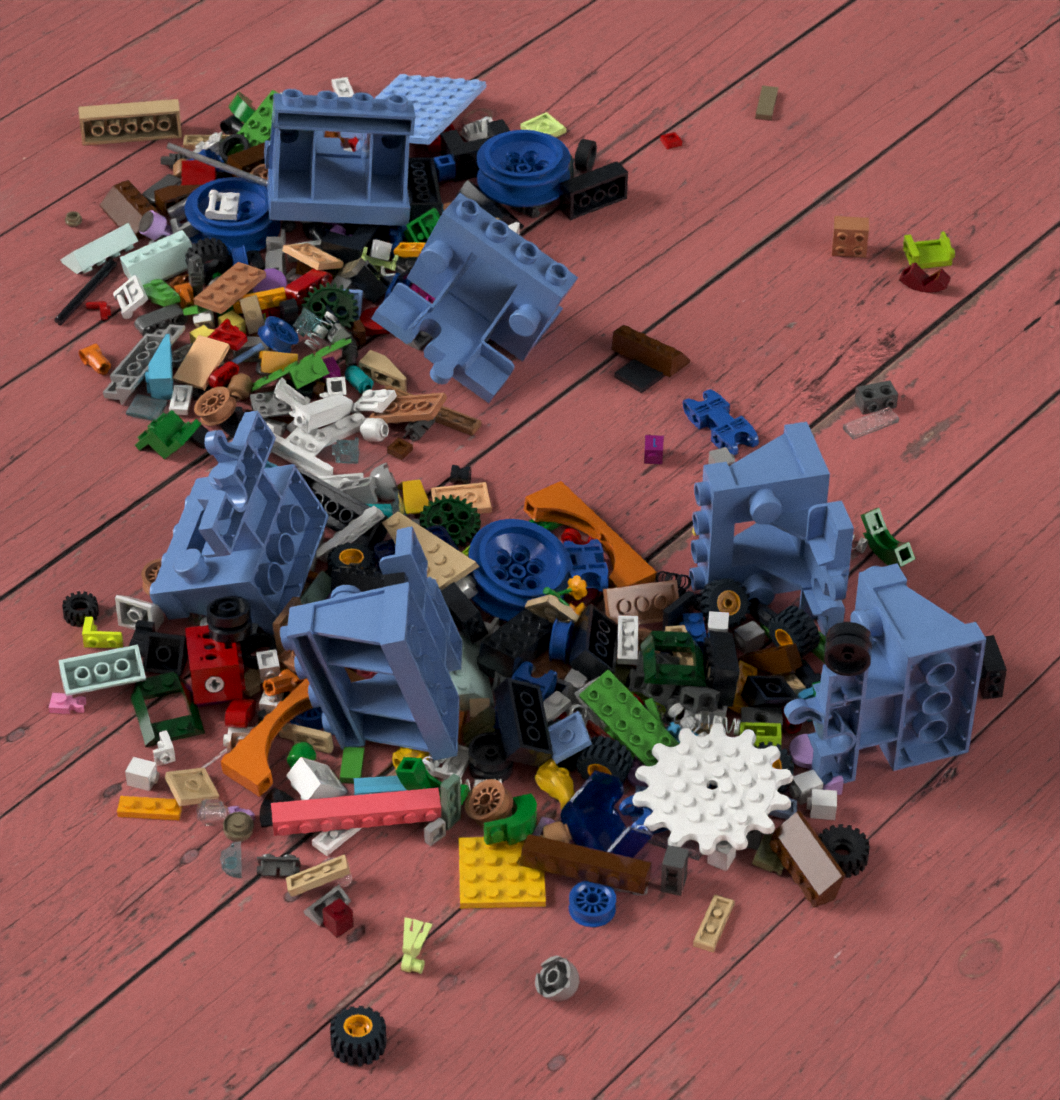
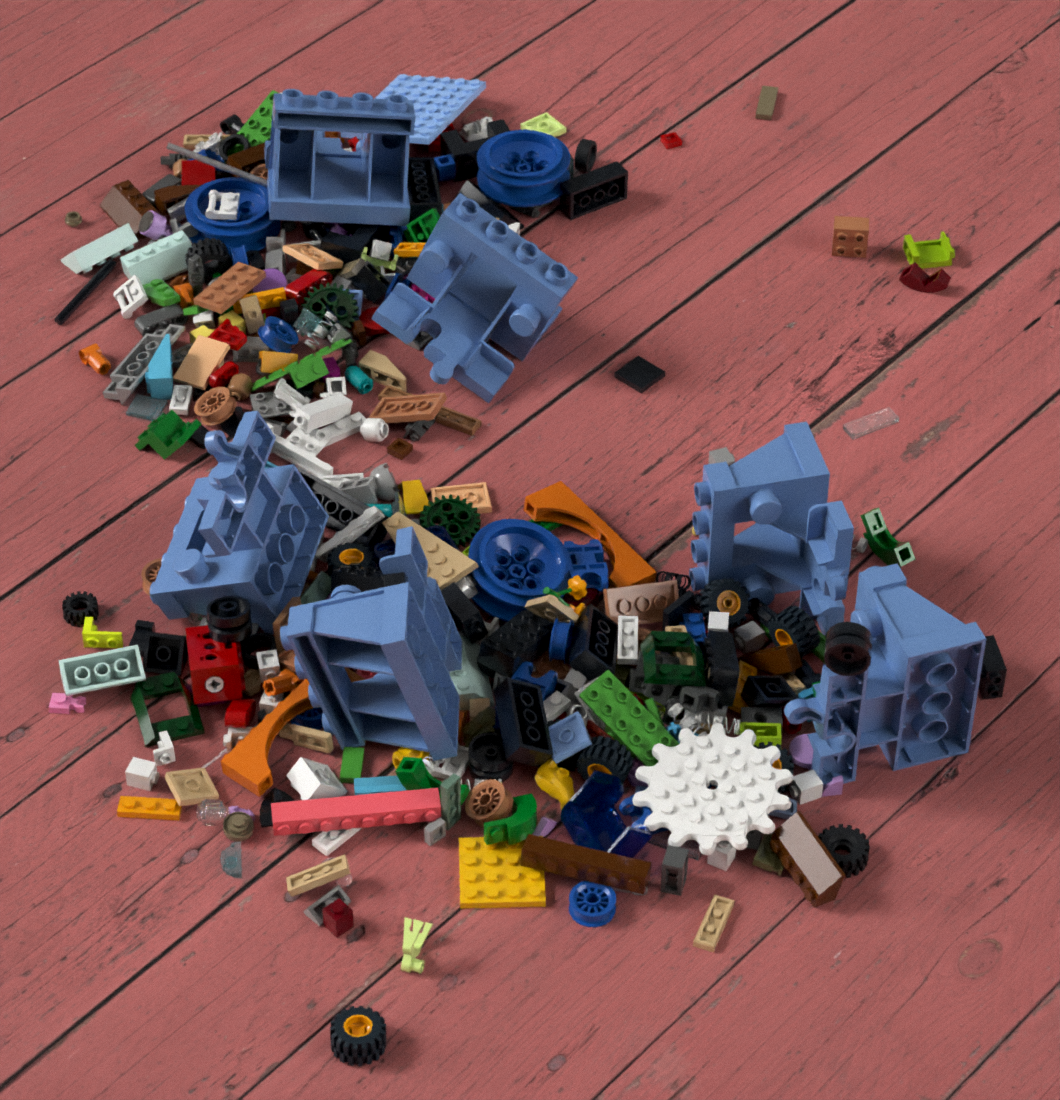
tan brick [79,99,182,145] -> none
red plate [86,301,111,320] -> none
white slope [115,595,164,631] -> none
medium blue bar [217,343,265,370] -> none
green arch [228,92,256,124] -> none
dark grey hinge [257,854,301,877] -> none
green head [287,742,317,769] -> none
white plate [332,77,354,97] -> none
clear light blue brick [332,437,360,464] -> none
white plate [351,389,397,413] -> none
black wheel [450,465,472,484] -> none
light grey cylinder [535,956,580,1002] -> none
medium nougat head [539,821,572,843] -> none
red plate [561,528,594,545] -> none
reddish brown slope [611,325,690,377] -> none
magenta brick [644,435,664,464] -> none
blue piece [682,389,759,456] -> none
white brick [807,789,837,820] -> none
dark grey brick [855,380,898,414] -> none

